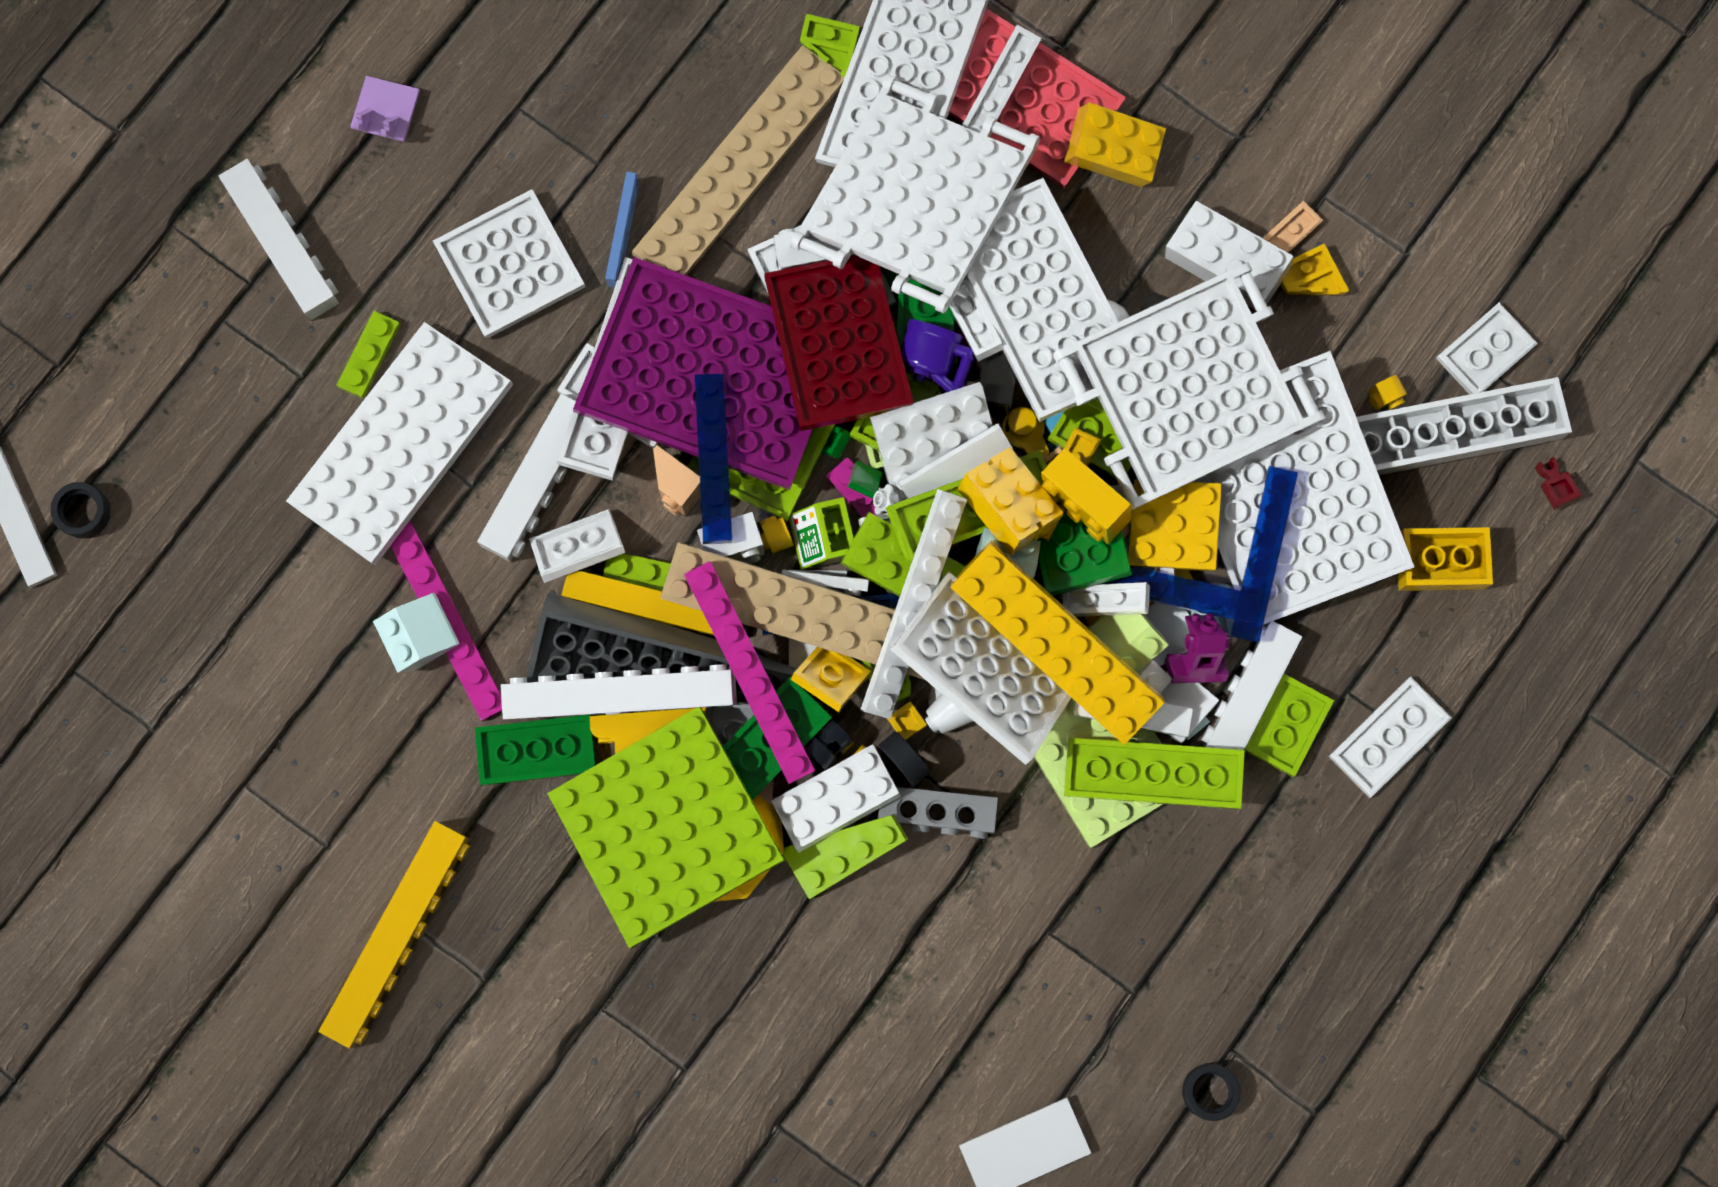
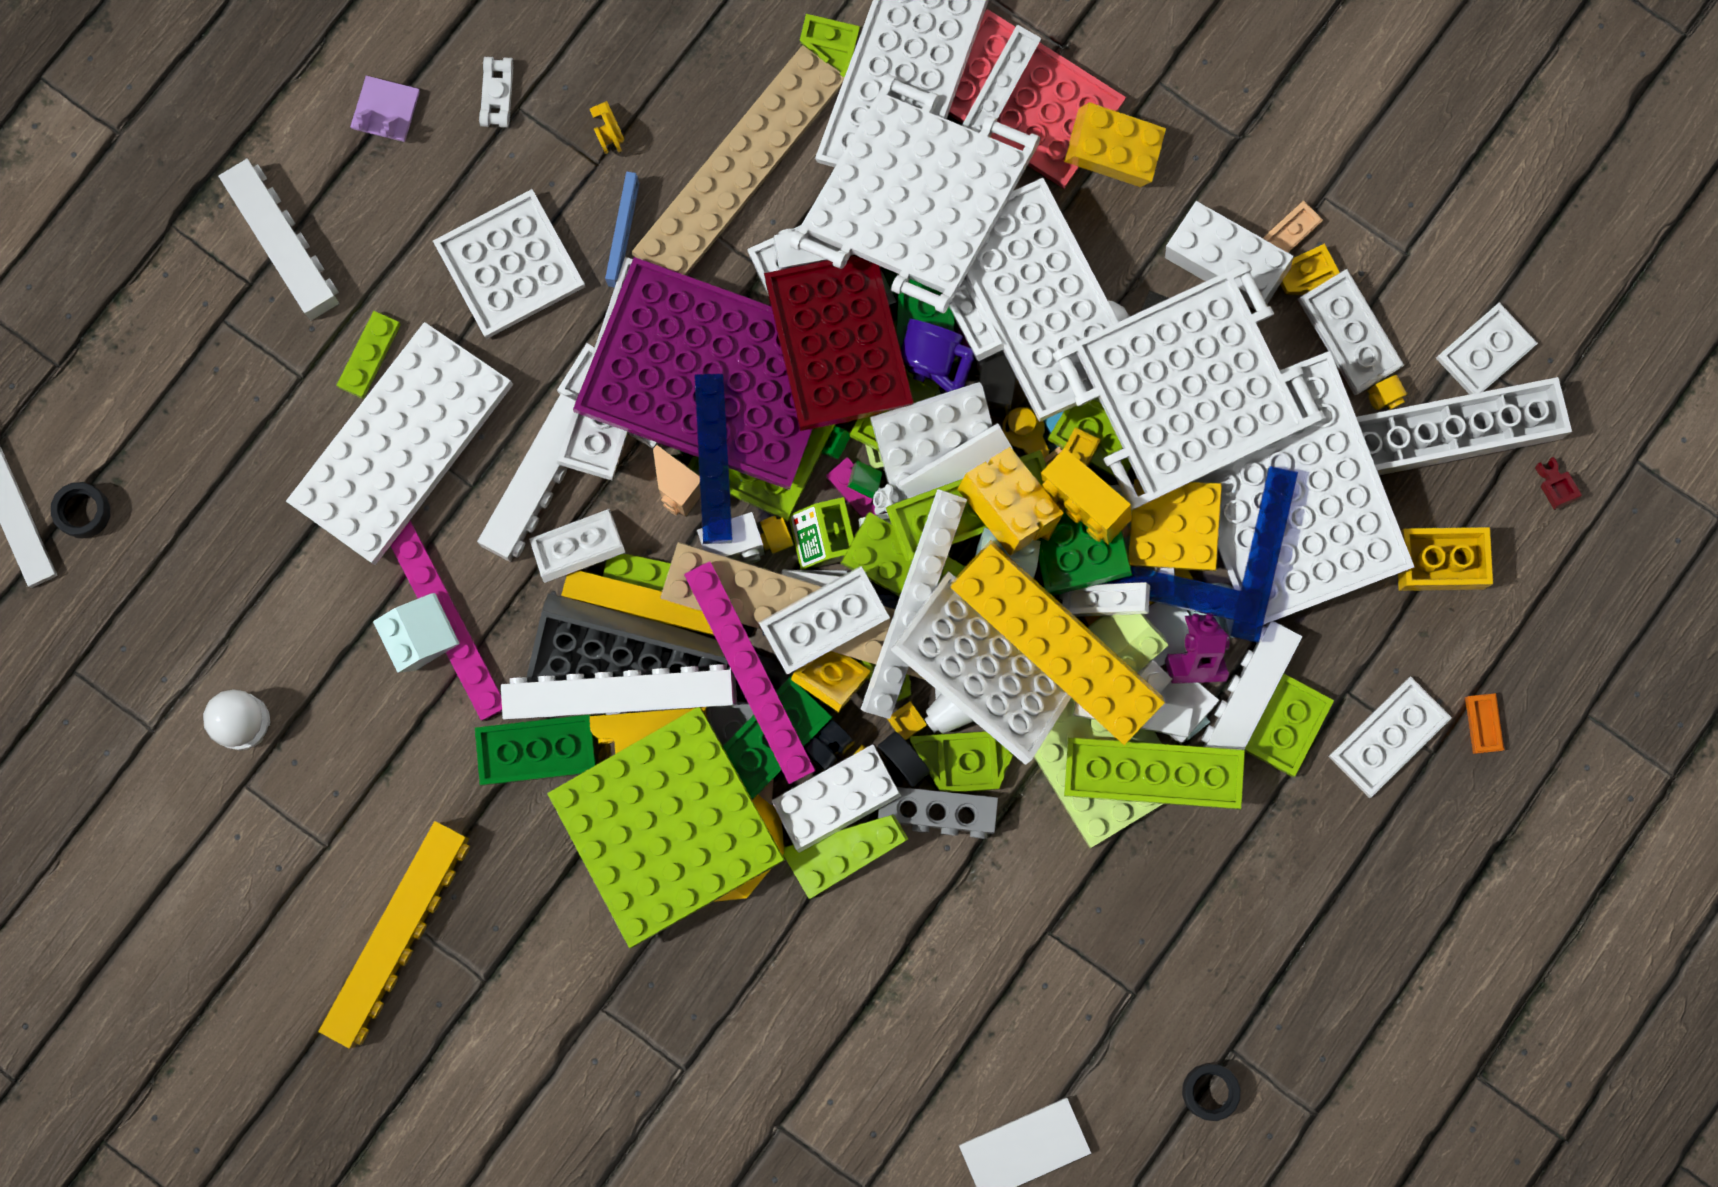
none -> white tile [203,689,270,751]
none -> white plate [479,57,513,128]
none -> yellow piece [590,101,624,154]
none -> white plate [758,566,890,674]
none -> lime wing [910,732,1013,793]
none -> white tile [1298,269,1404,395]
none -> orange tile [1465,693,1504,754]

